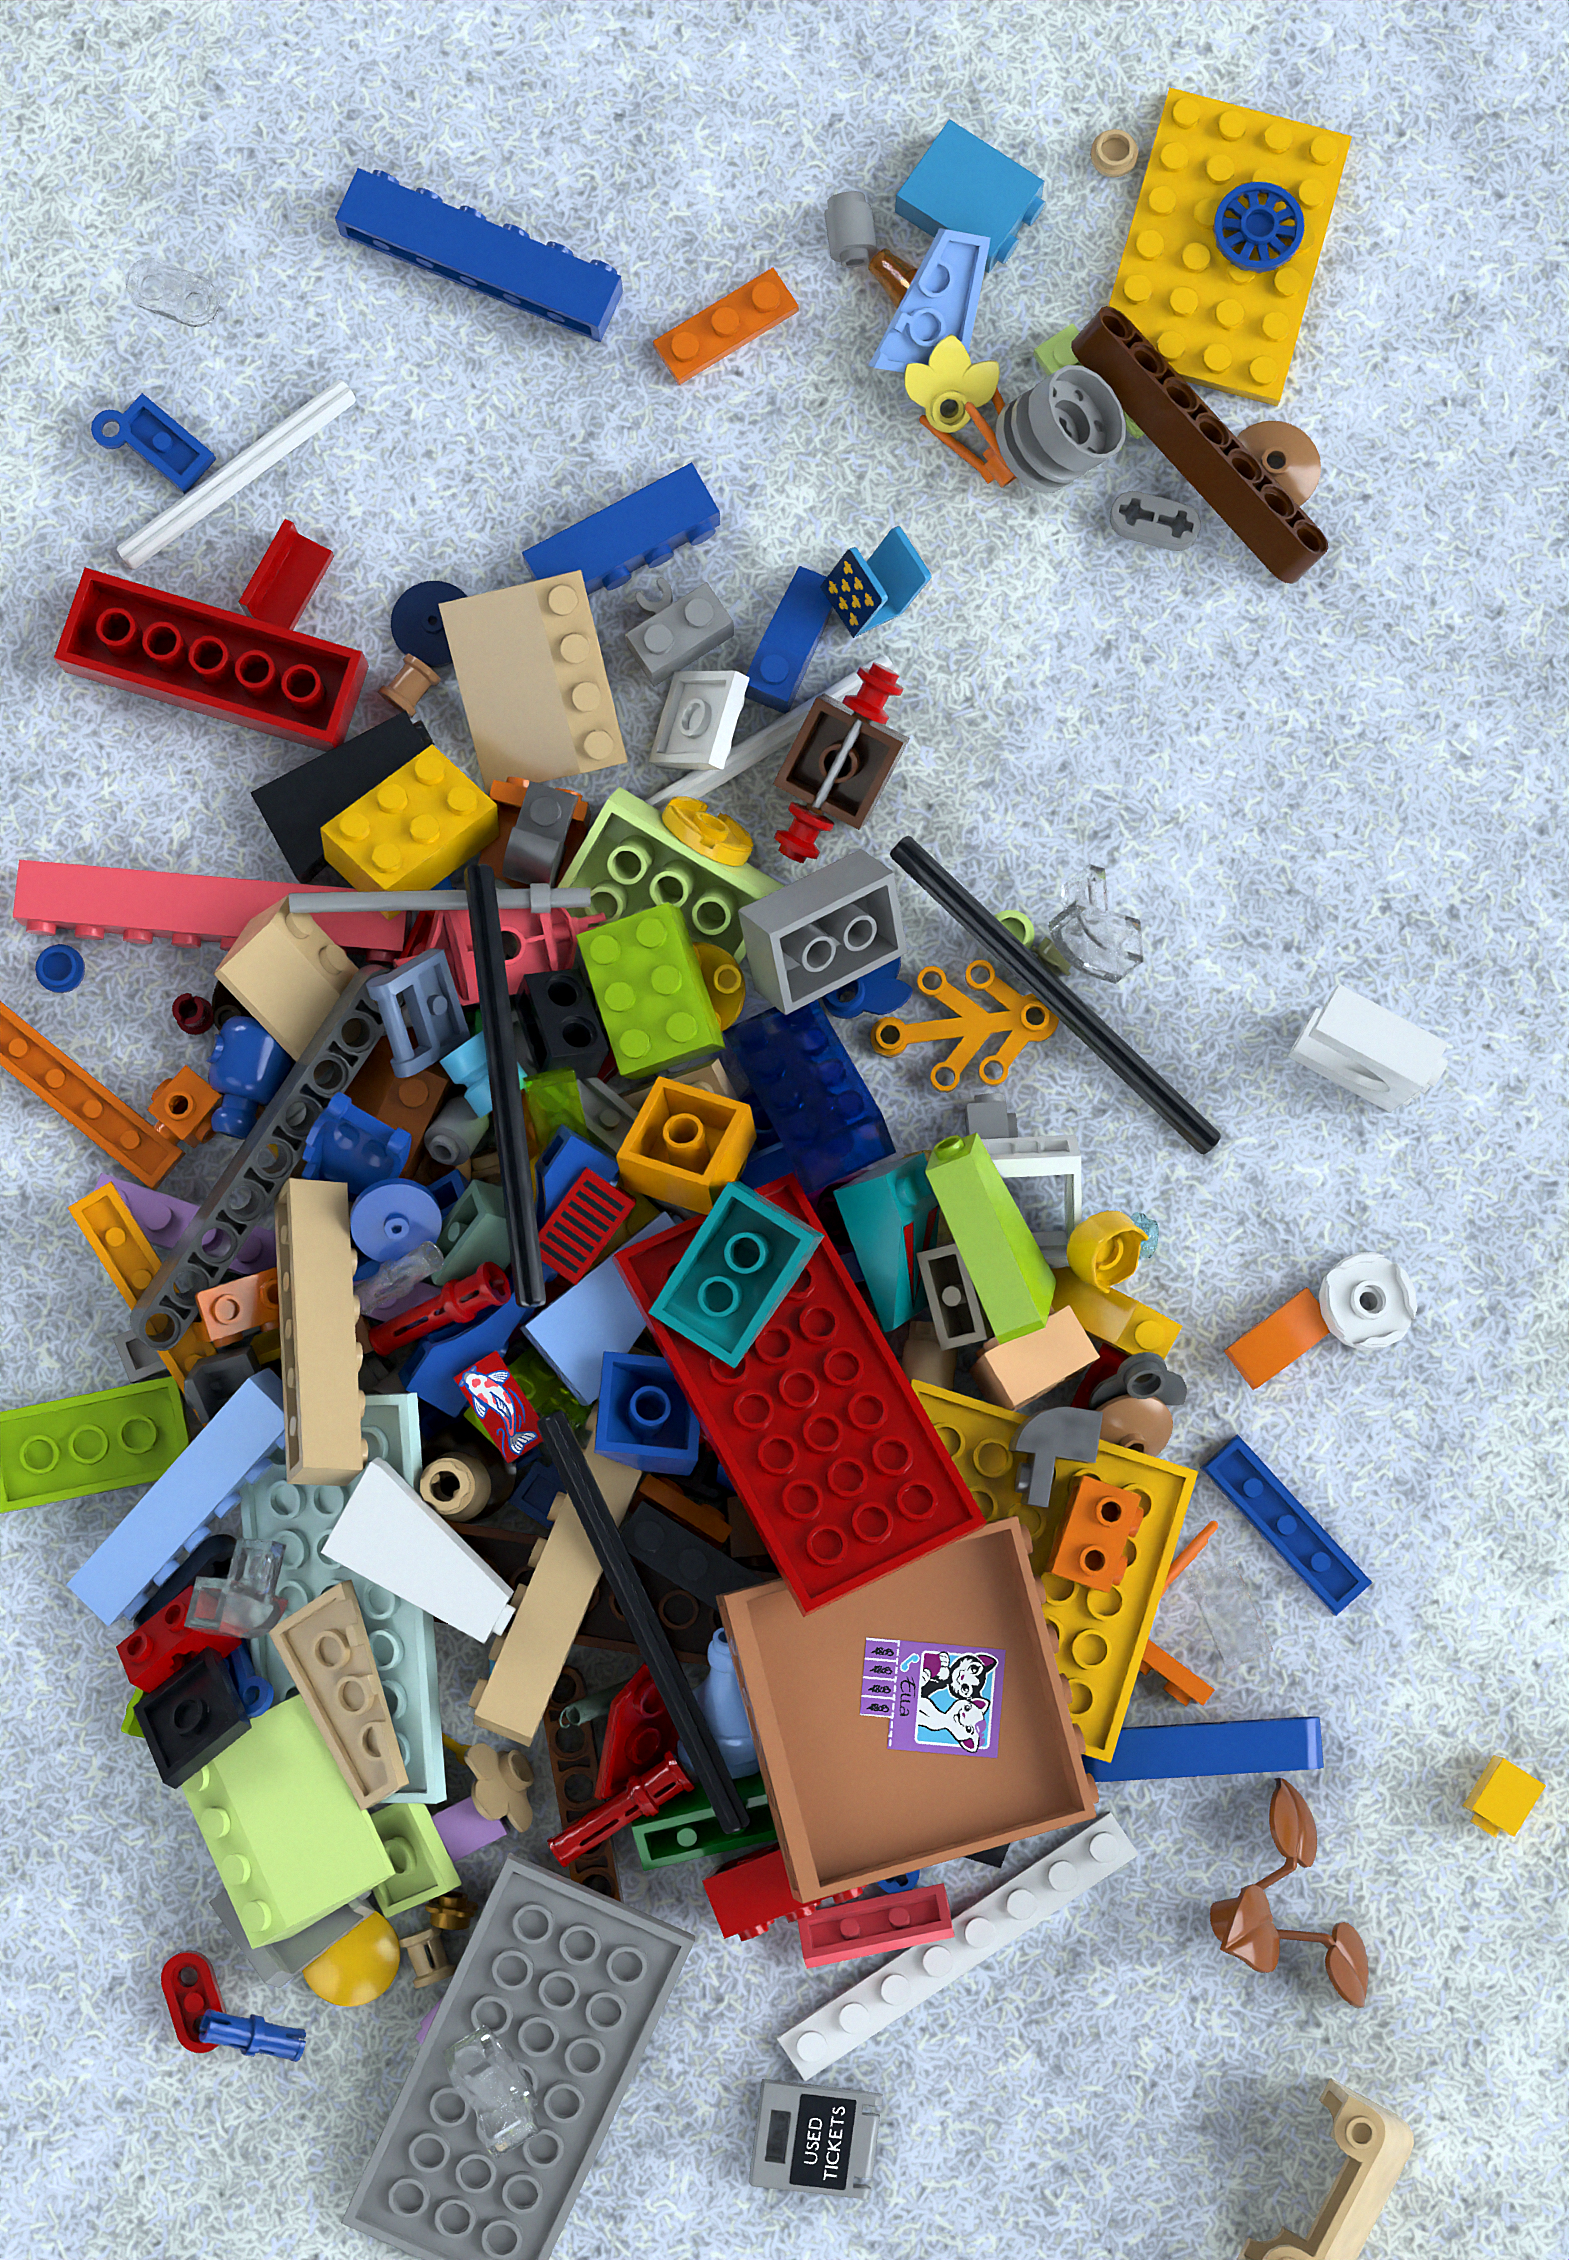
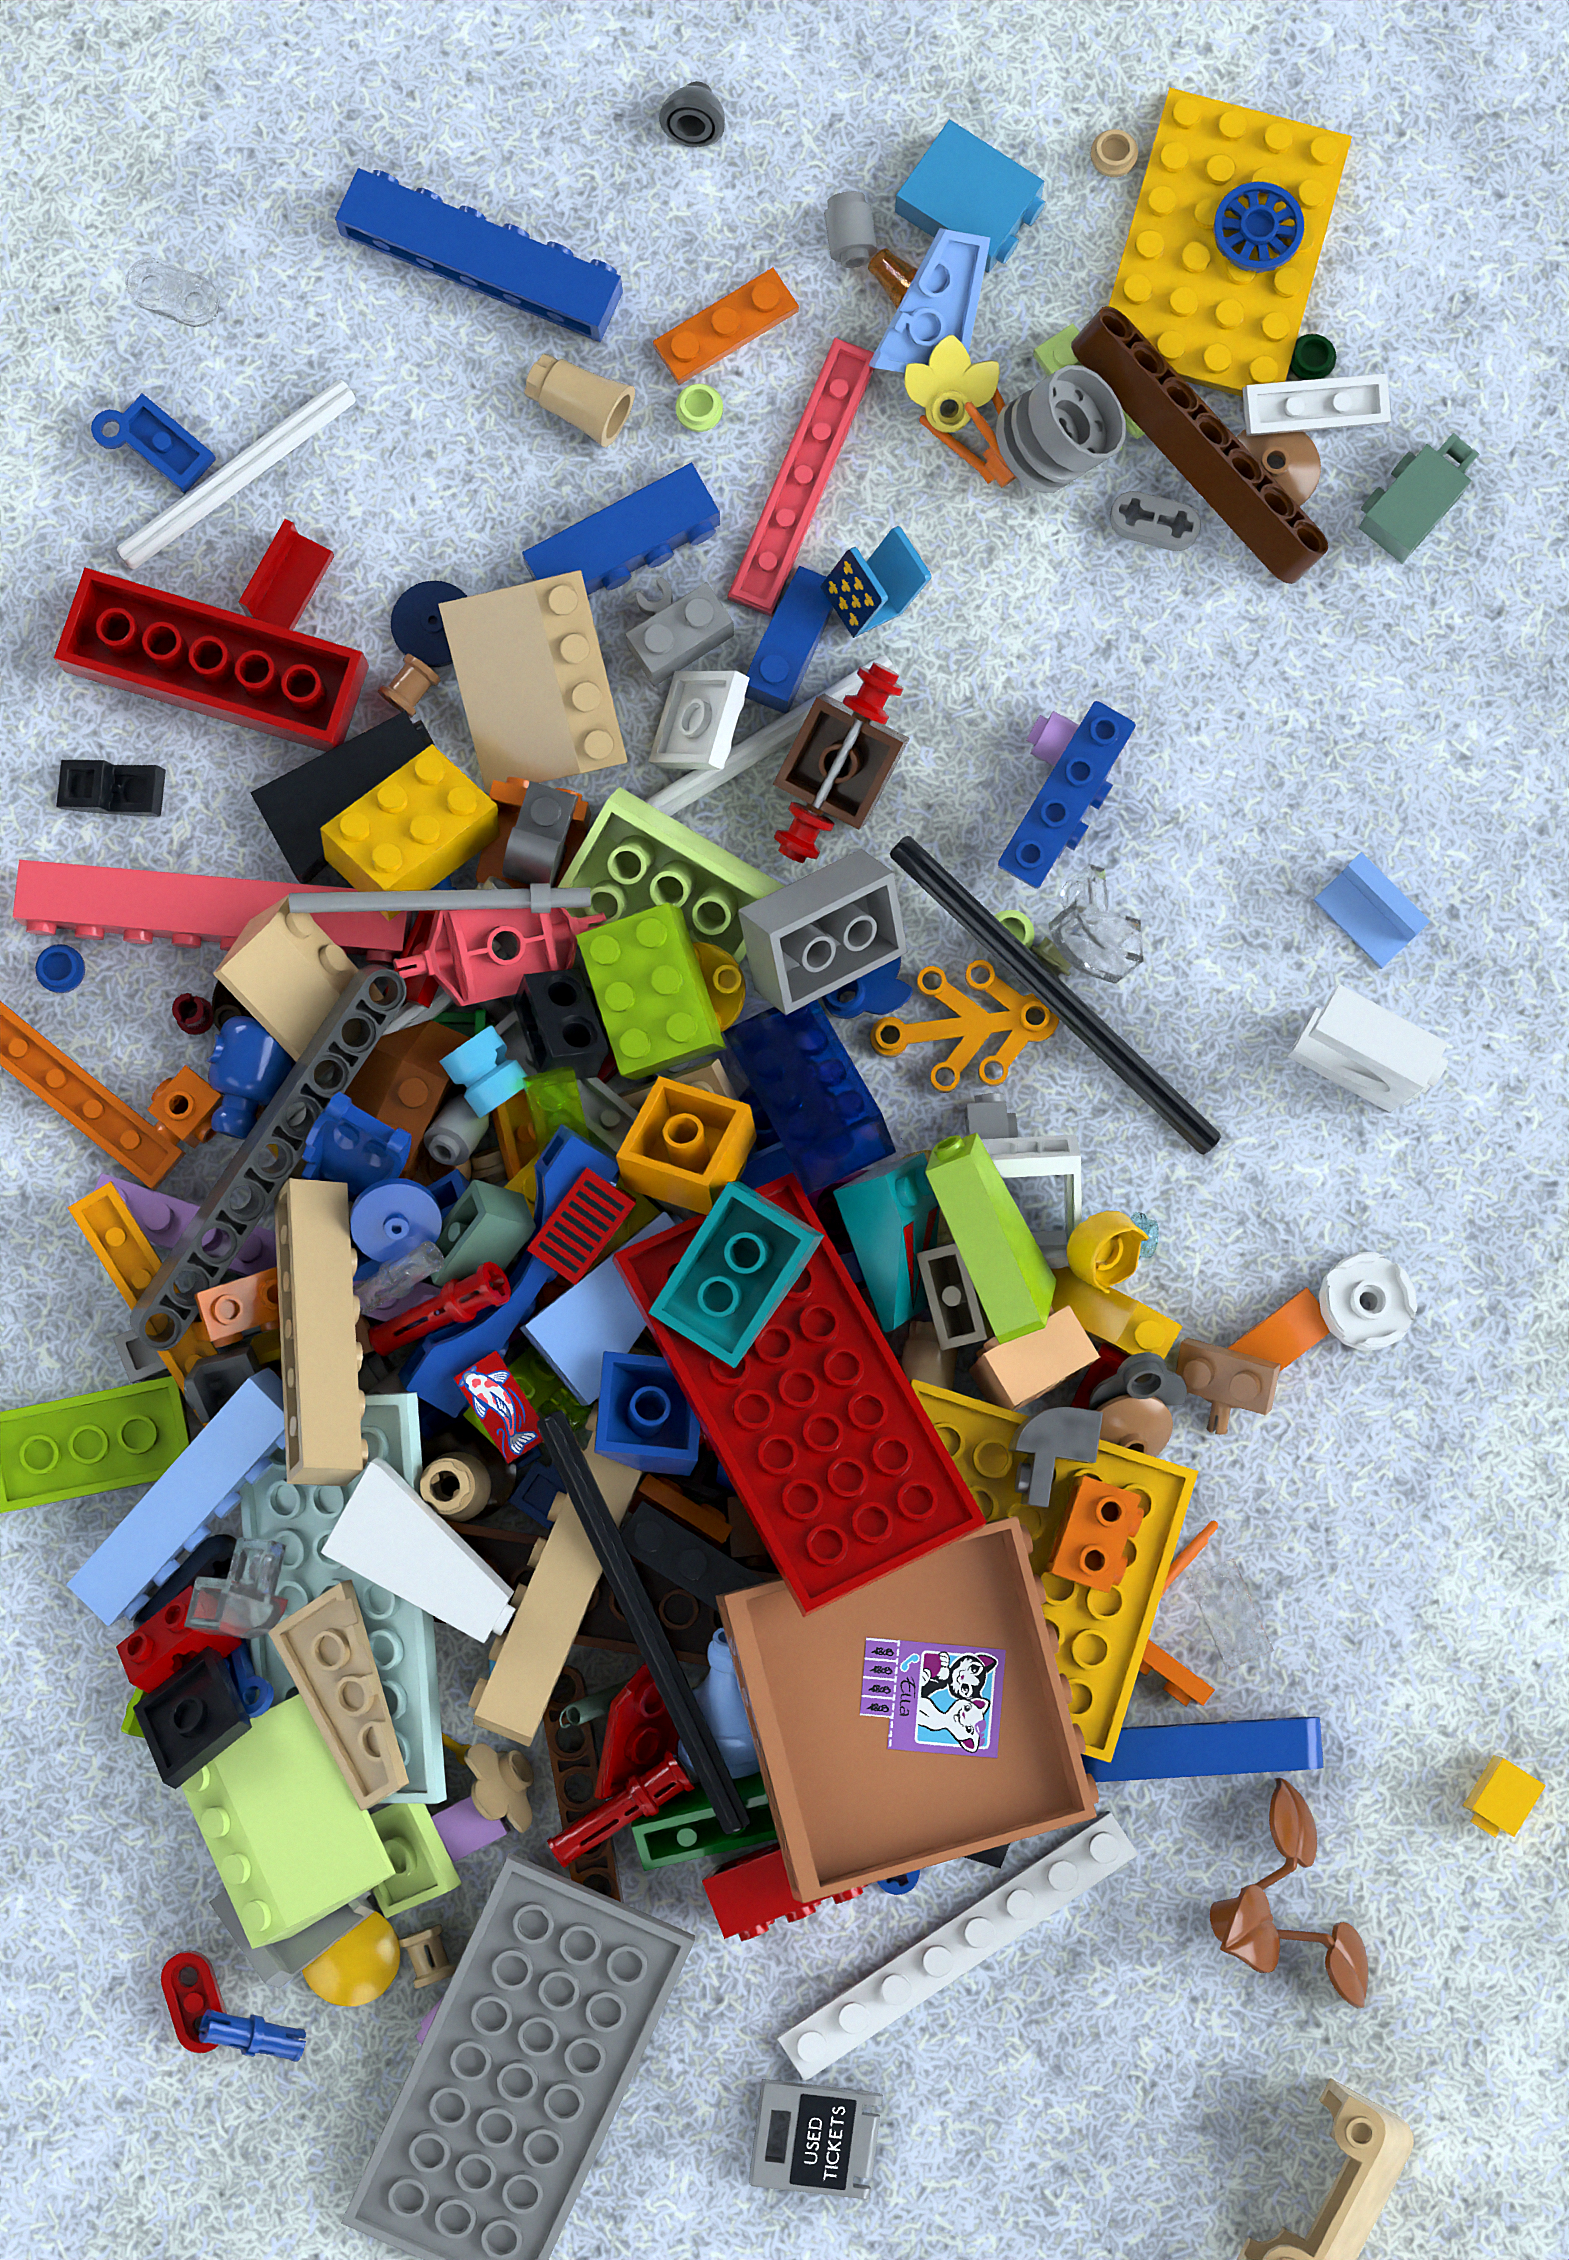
sand blue plate [366,948,471,1078] -> none
pearl gold plate [425,1891,478,1930] -> none
clear brick [443,2024,541,2159] -> none
black axle [464,864,546,1308] -> none
yellow tile [661,796,754,866] -> none
coral plate [797,1883,955,1969] -> none
blue tile [1200,1434,1373,1616] -> none
none -> black slope [56,760,166,817]
none -> tan plant [524,354,635,448]
none -> dark grey brick [659,81,725,147]
none -> yellowish green plate [675,384,723,432]
none -> coral tile [728,338,875,617]
none -> blue bracket [998,701,1136,889]
none -> lavender brick [1026,711,1080,767]
none -> medium nougat plate [1175,1337,1281,1435]
none -> white plate [1242,374,1391,436]
none -> dark green plate [1289,334,1337,380]
none -> light blue panel [1313,852,1430,969]
none -> sand green brick [1359,433,1480,564]

